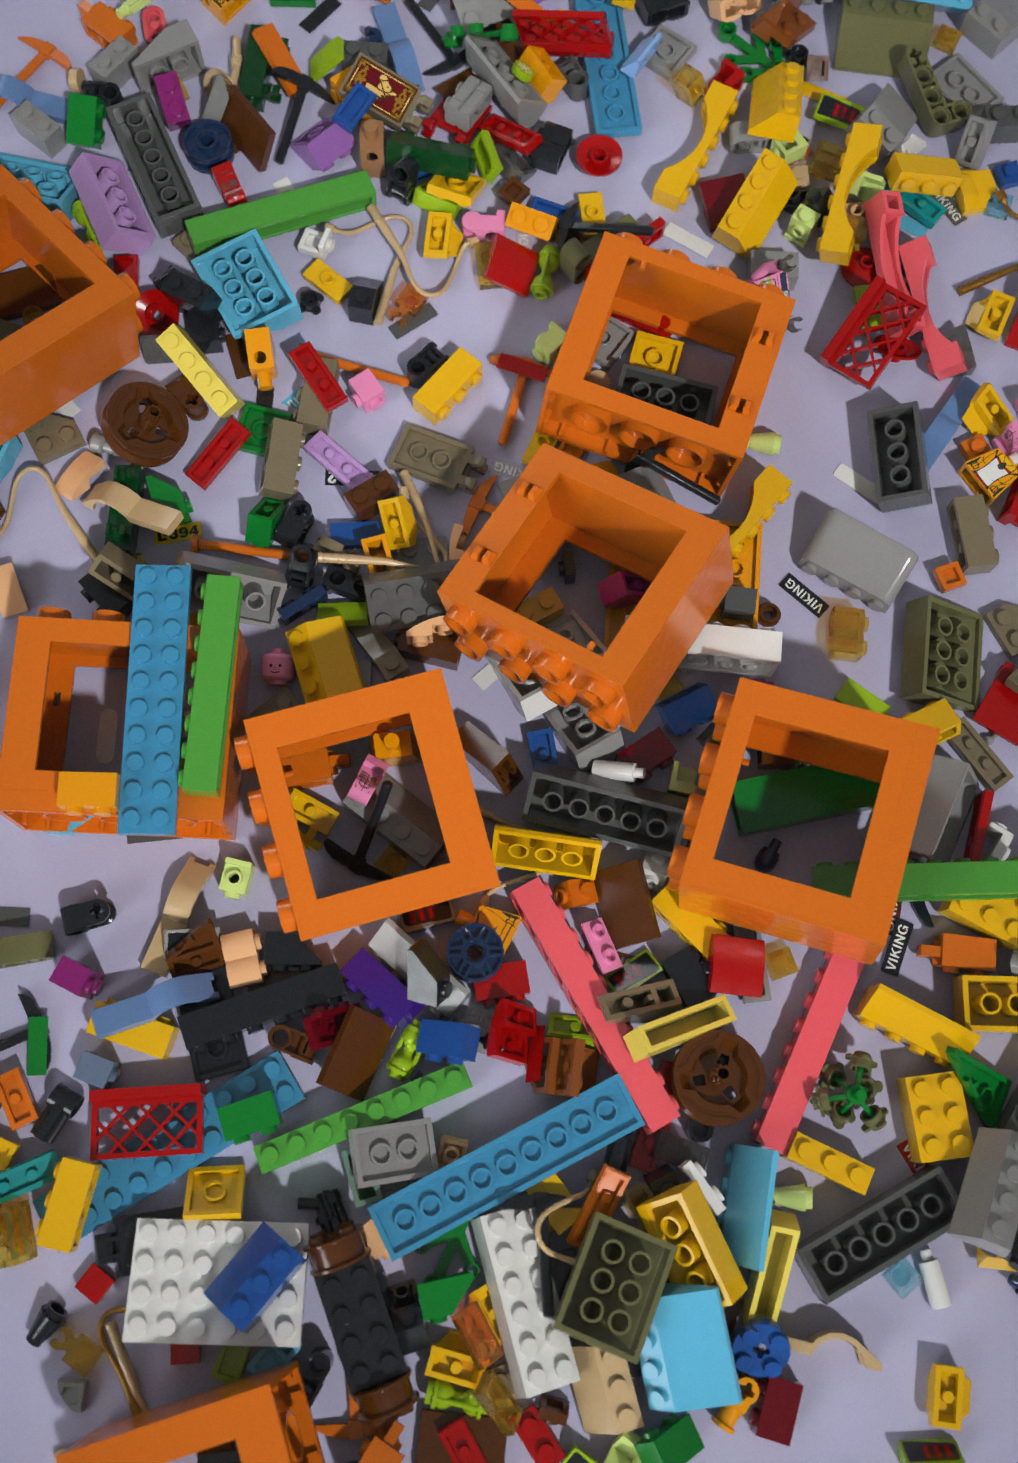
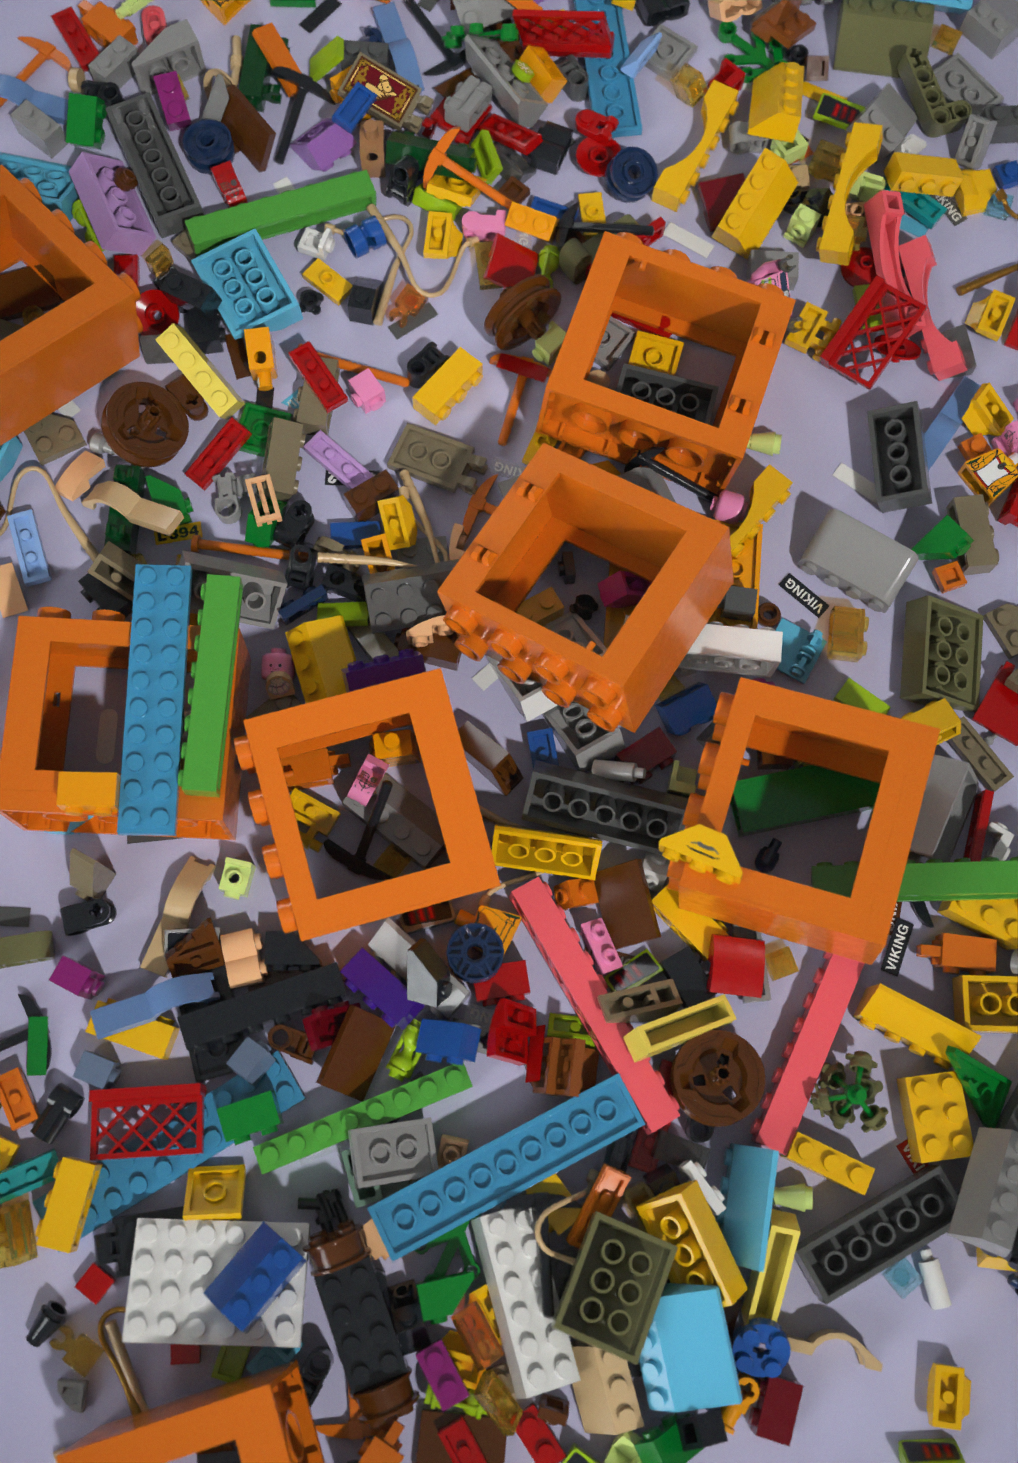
none -> light blue plate [7,509,52,587]
none -> red plate [51,7,100,73]
none -> dark tan slope [70,848,116,901]
none -> reddish brown plate [114,168,138,192]
none -> clear yellow plate [145,243,174,277]
none -> light grey piece [212,472,260,524]
none -> sand blue brick [226,1036,276,1087]
none -> light nougat tile [245,474,282,527]
none -> tile [266,671,295,700]
none -> dark purple brick [341,648,426,693]
none -> blue wheel [343,215,387,259]
none -> magenta brick [415,1338,469,1412]
none -> orange piece [423,127,514,210]
none -> reddish brown wheel [484,275,561,350]
none -> black plate [569,594,599,620]
none -> red plate [575,109,619,144]
none -> dark blue wheel [605,147,658,203]
none -> yellow slope [659,824,743,885]
none -> black brick [676,1409,728,1451]
none -> bright pink head [710,490,748,525]
none -> medium azure hinge [775,618,827,684]
none -> yellow plate [784,302,842,362]
none -> green slope [911,514,974,560]

